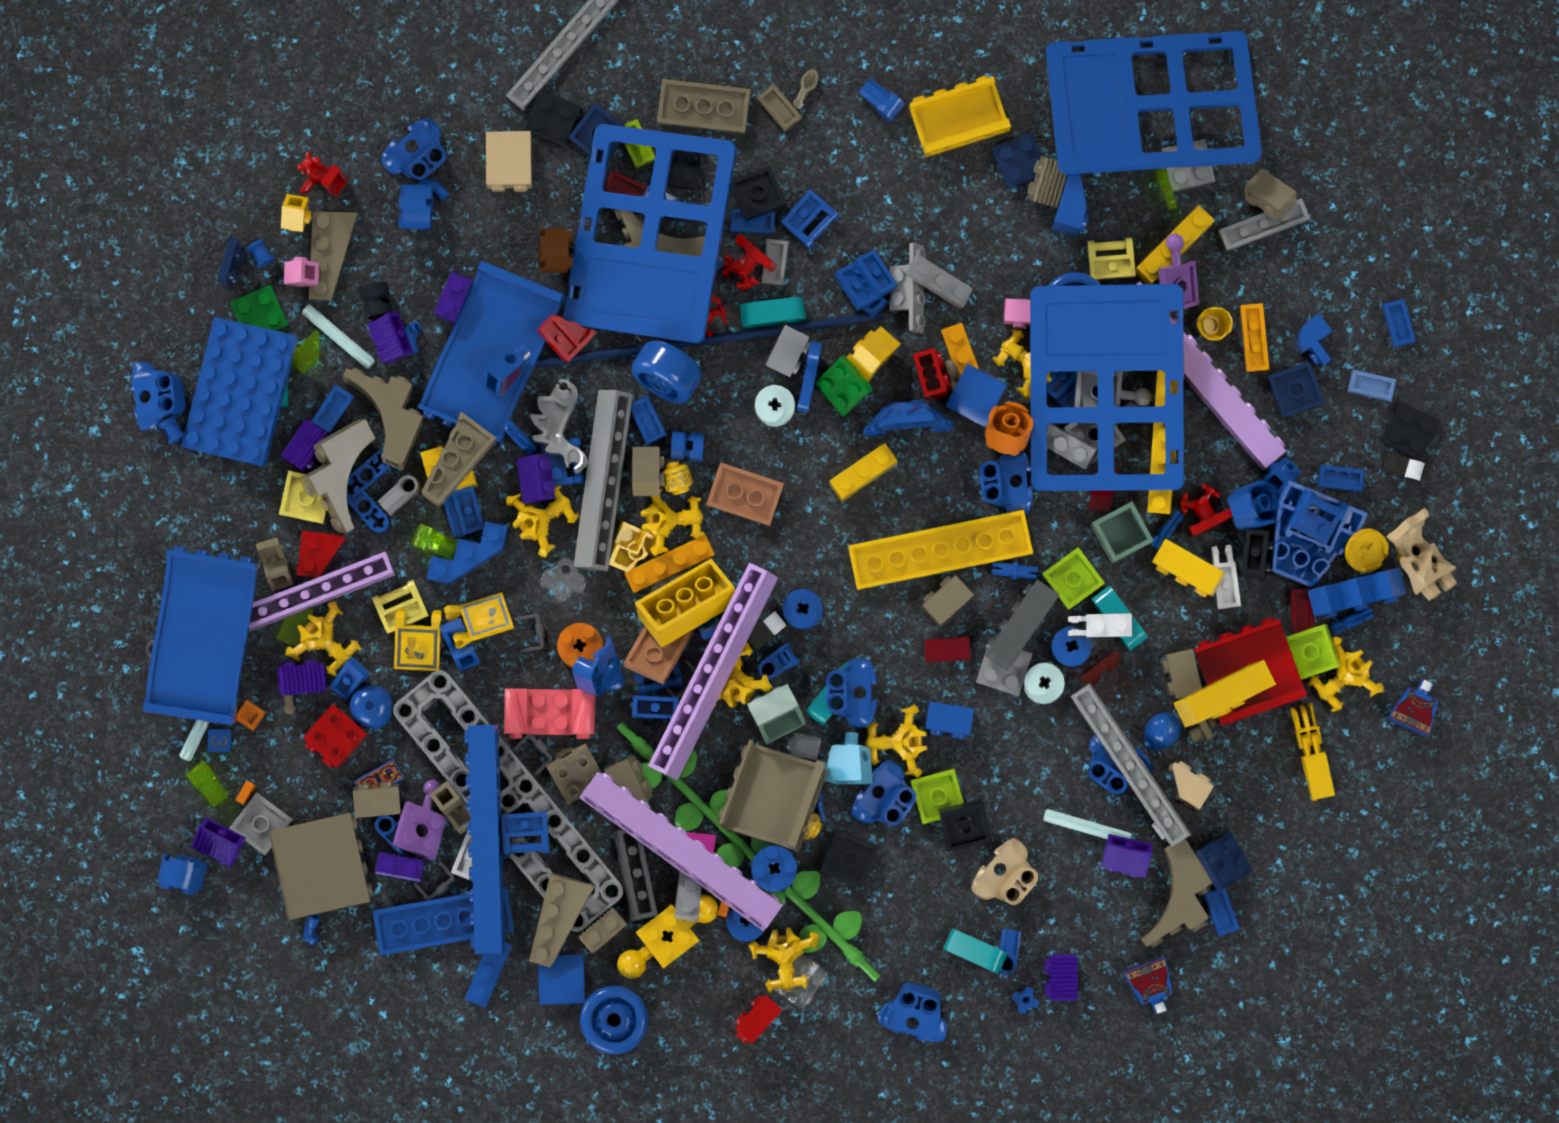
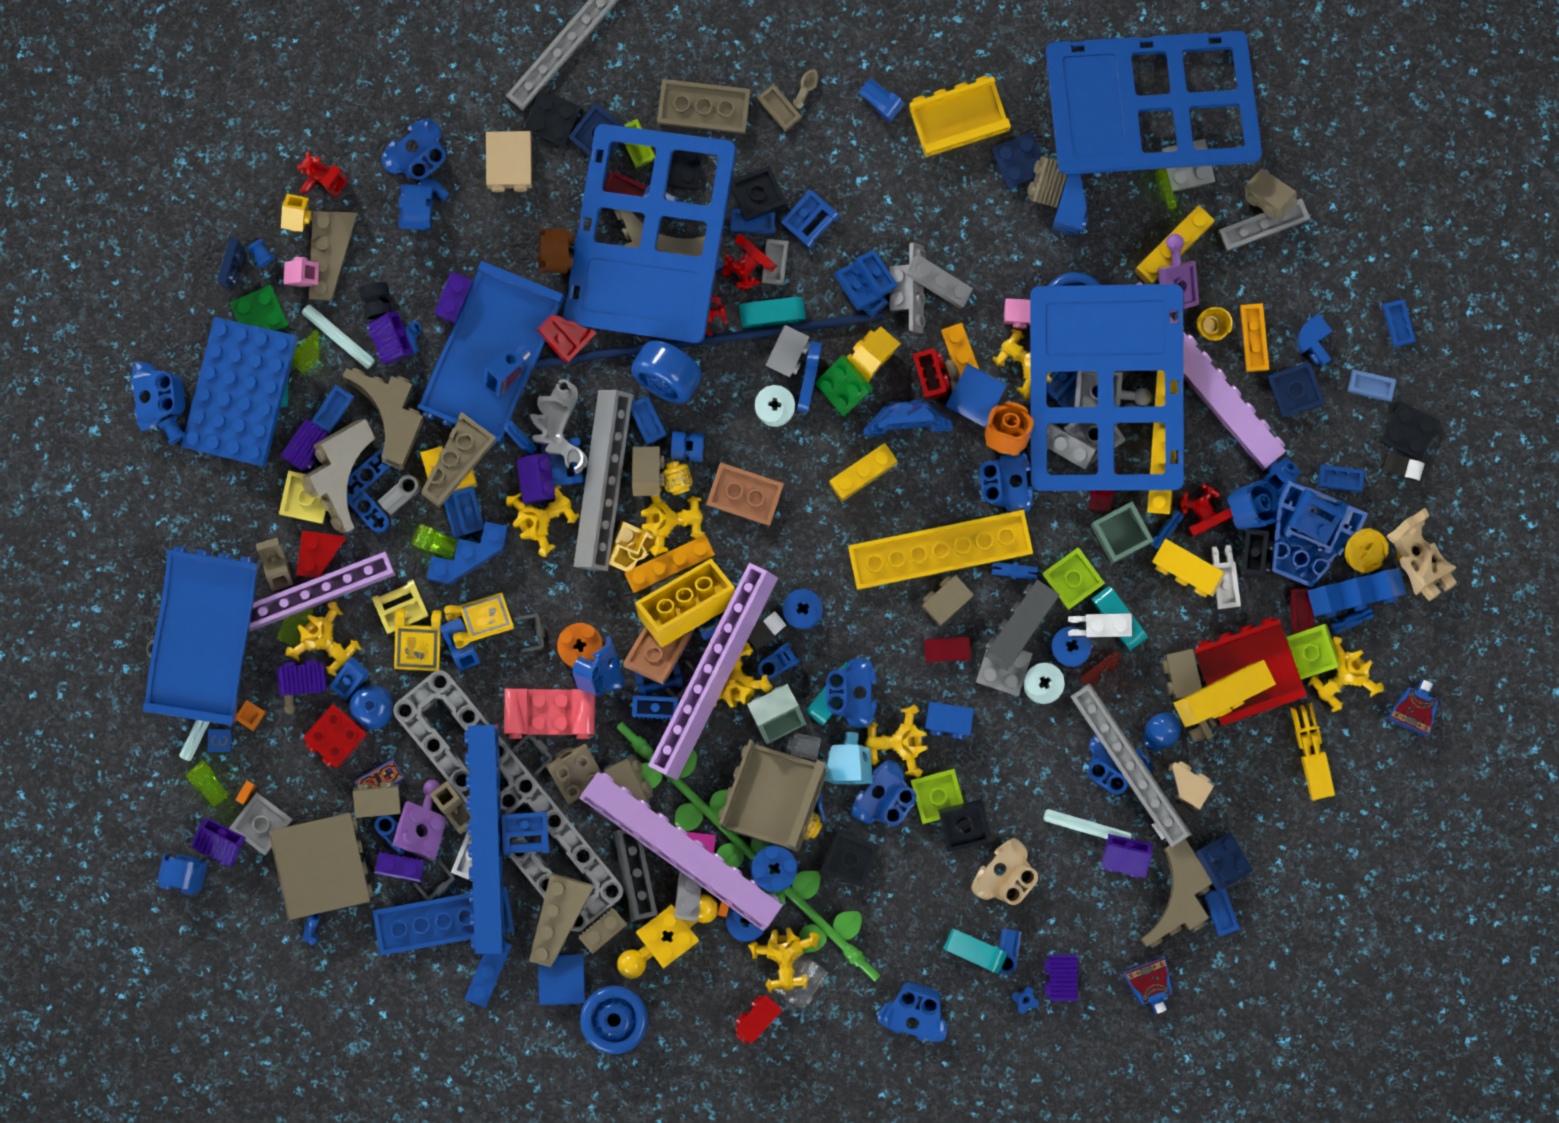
clear plate [540,558,585,603] -> none
light yellow plate [1087,237,1136,280] -> none

